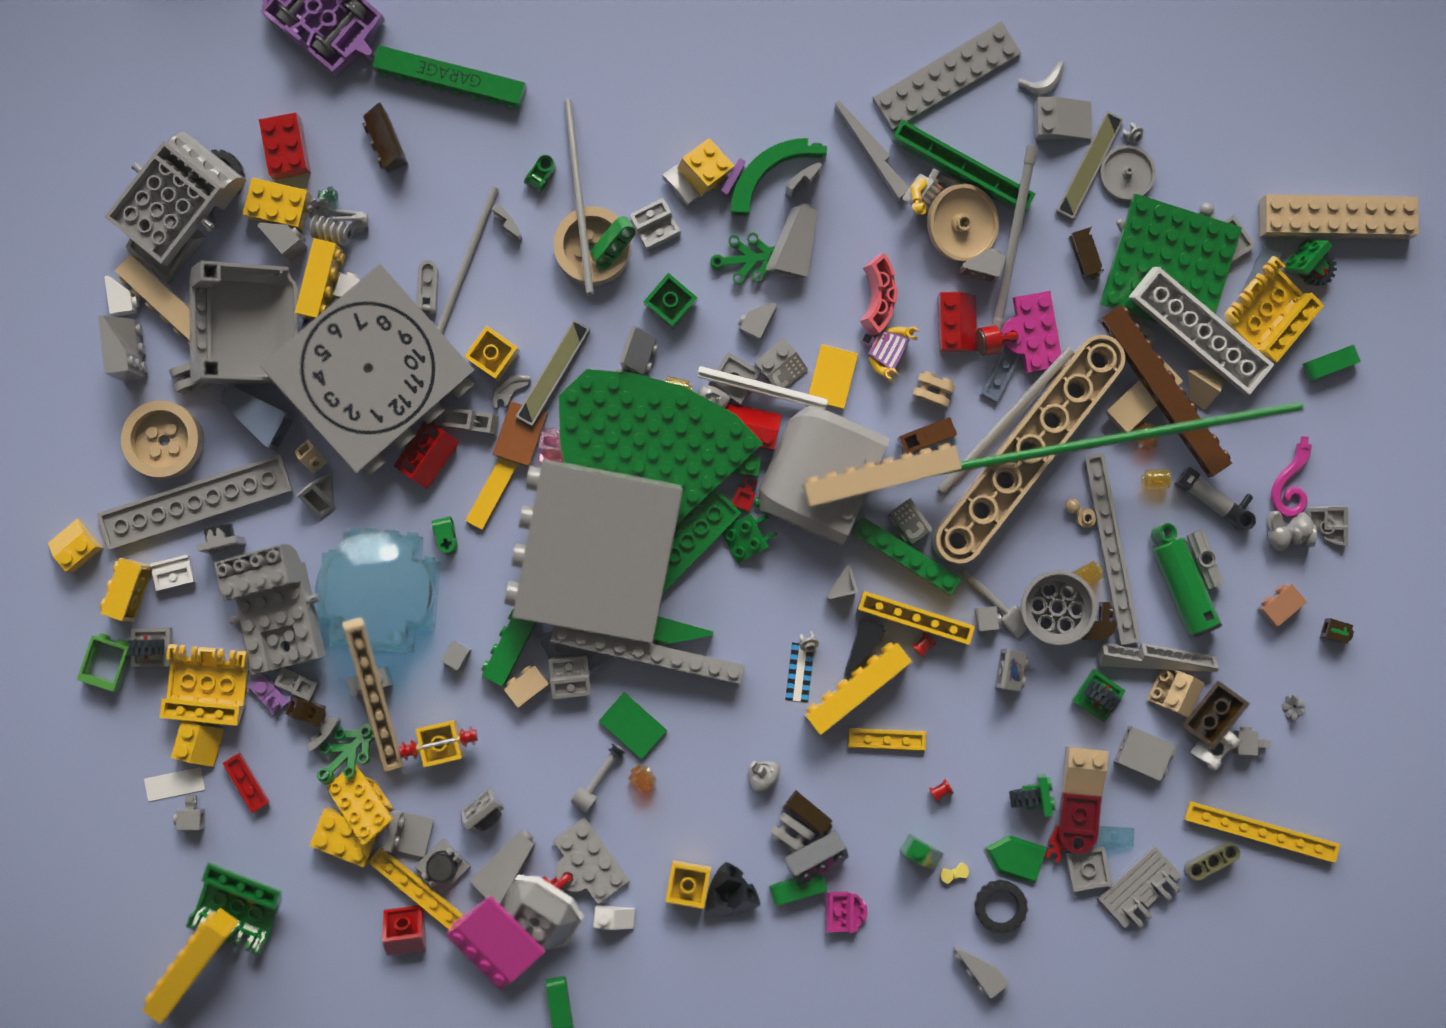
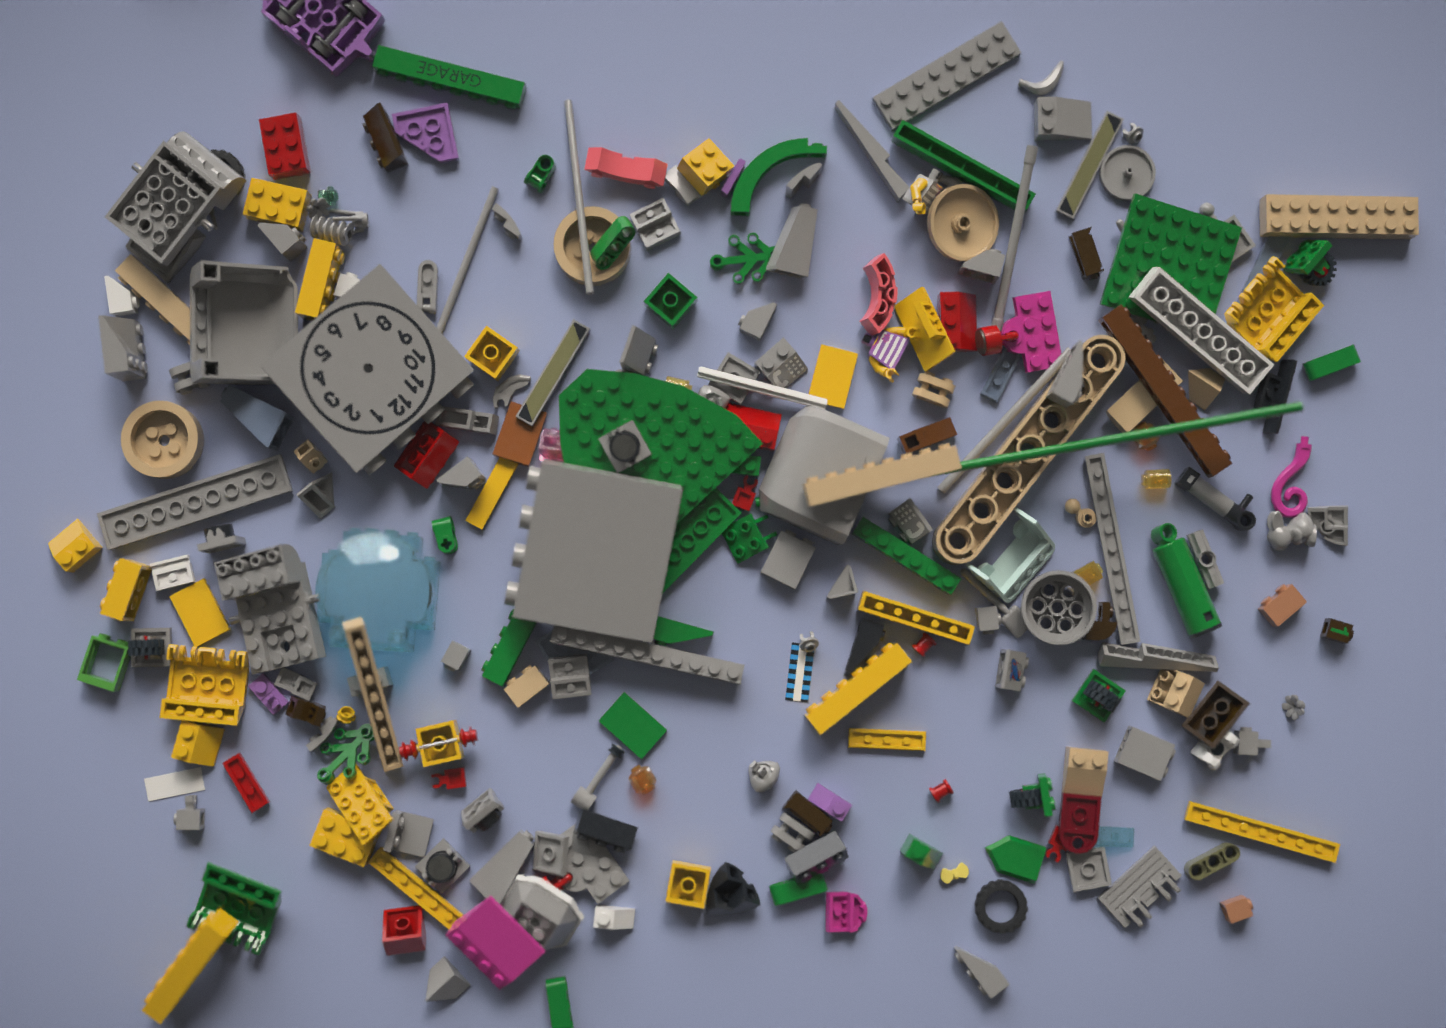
none -> yellow tile [169,578,231,647]
none -> yellow plate [336,706,356,724]
none -> medium lavender plate [392,103,459,163]
none -> light grey slope [426,956,471,1001]
none -> red plate [431,767,467,789]
none -> light grey slope [437,456,486,490]
none -> light grey tile [533,831,569,876]
none -> black brick [573,809,638,853]
none -> coral brick [584,147,668,189]
none -> piece [599,420,651,473]
none -> light grey brick [760,529,816,589]
none -> medium lavender slope [808,783,852,822]
none -> yellow bracket [894,287,955,371]
none -> light aqua windscreen [966,507,1055,603]
none -> light grey slope [1046,340,1083,408]
none -> nougat brick [1220,895,1254,924]
none -> black bracket [1253,359,1297,434]

